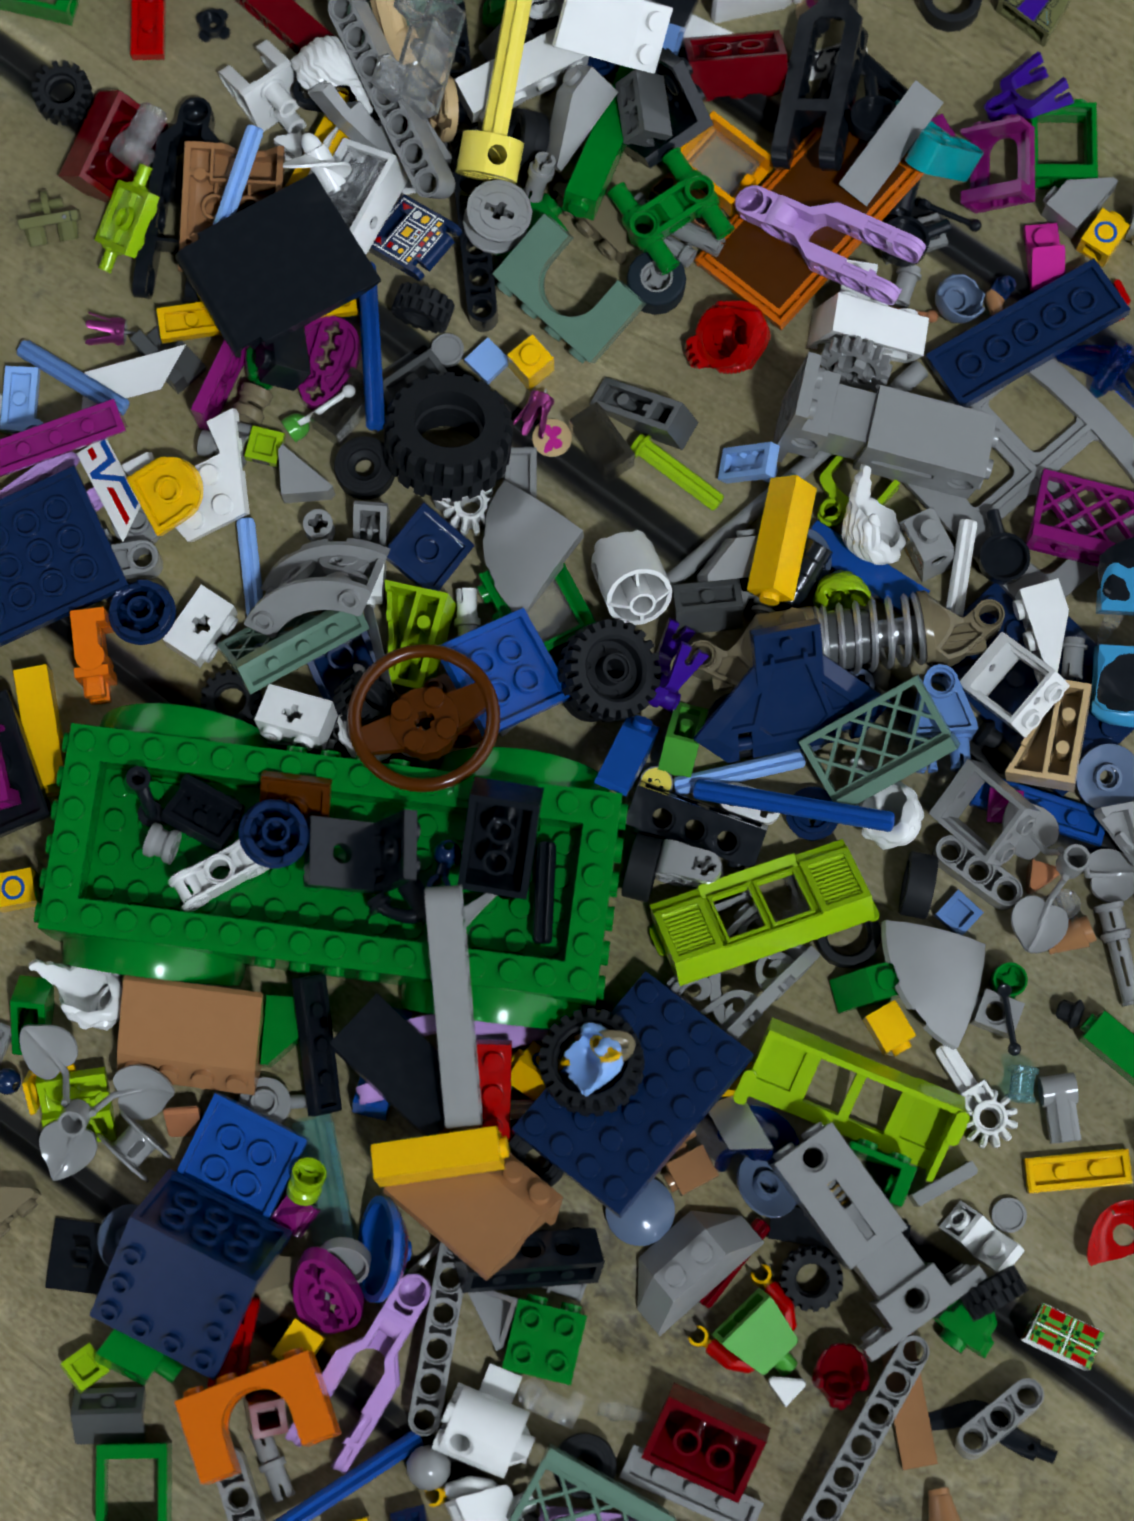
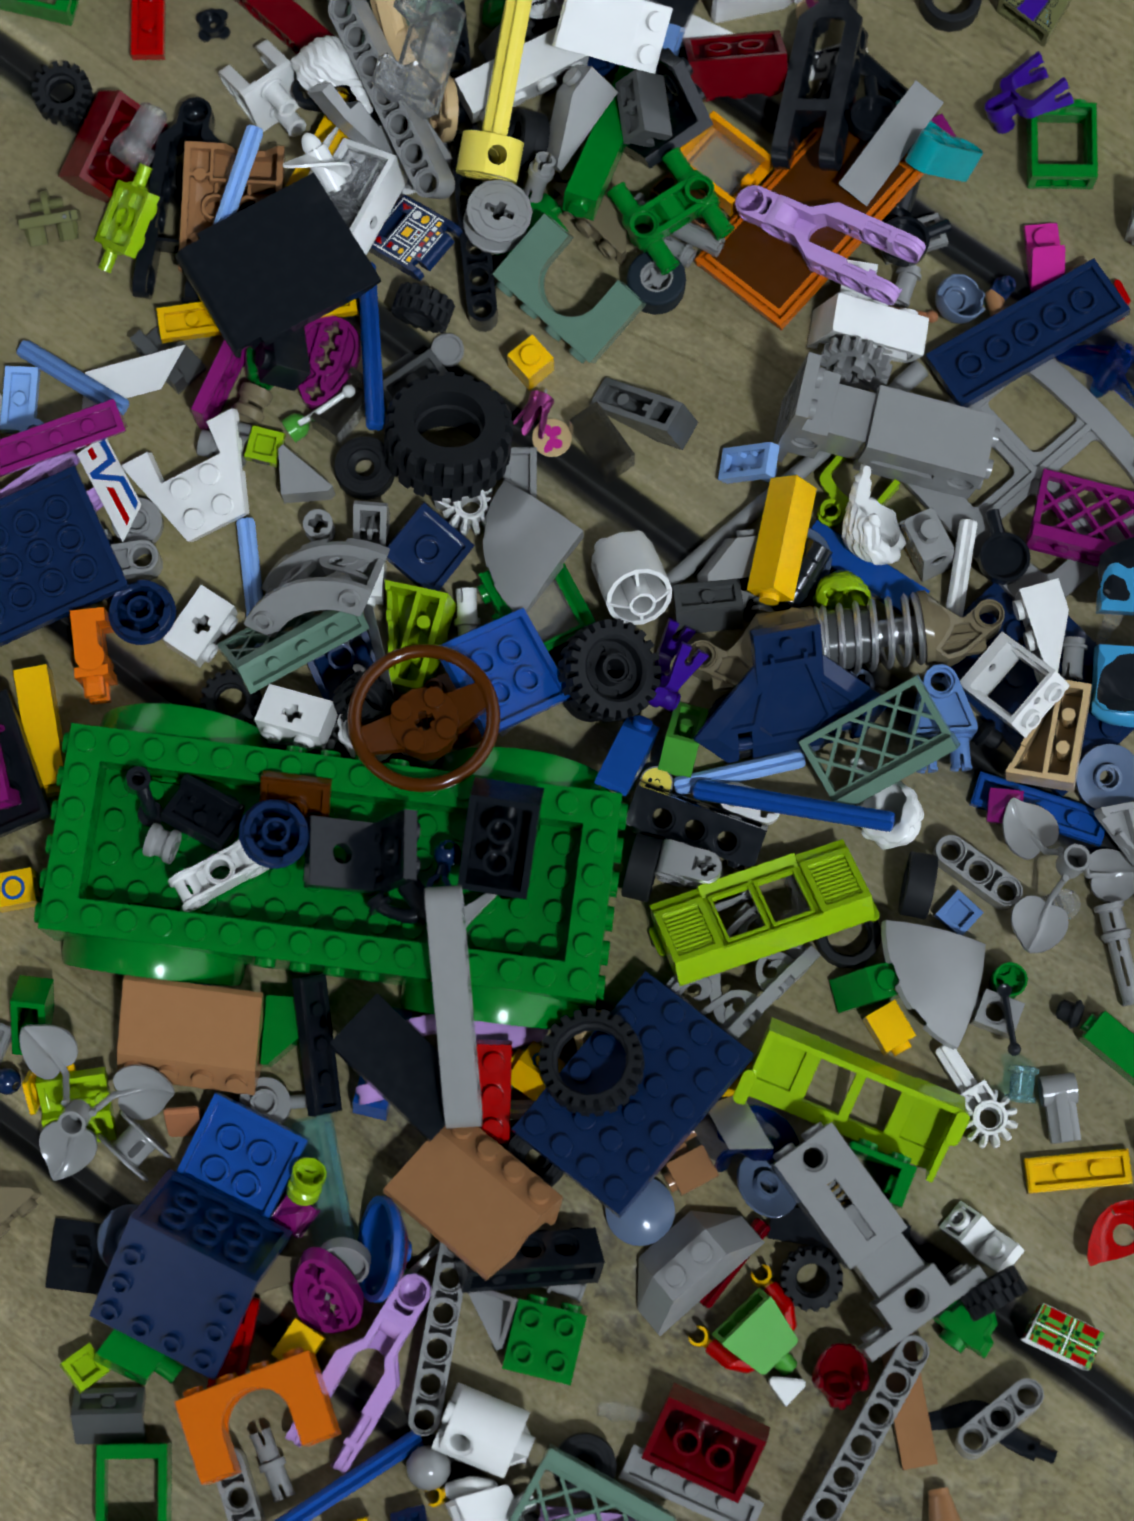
white hair [28,959,123,1031] -> none
flat silver piece [85,311,136,346] -> none
yellow tile [126,456,203,536] -> none
brick [244,1389,289,1440] -> none
white slope [274,131,304,161] -> none
yellow brick [370,1126,510,1187] -> none
light blue tile [464,337,508,384] -> none
white tile [479,1363,523,1404] -> none
clear leg [518,1378,587,1429] -> none
black axle [532,841,556,944] -> none
light blue hair [560,1023,635,1097] -> none
lime axle [630,434,724,511] -> none
red helmet [685,301,771,375] -> none
dark blue gear [786,787,838,842] -> none
light grey tile [908,1161,978,1207] -> none
black hinge [917,198,982,232] -> none
light grey window [929,759,1041,866] -> none
magenta panel [961,115,1035,214] -> none
light grey piece [991,1198,1027,1233] -> none
nougat slope [1025,859,1060,895] -> none
light grey slope [1041,177,1118,240] -> none
medium nougat cone [1048,915,1097,955] -> none
yellow brick [1076,208,1130,268] -> none

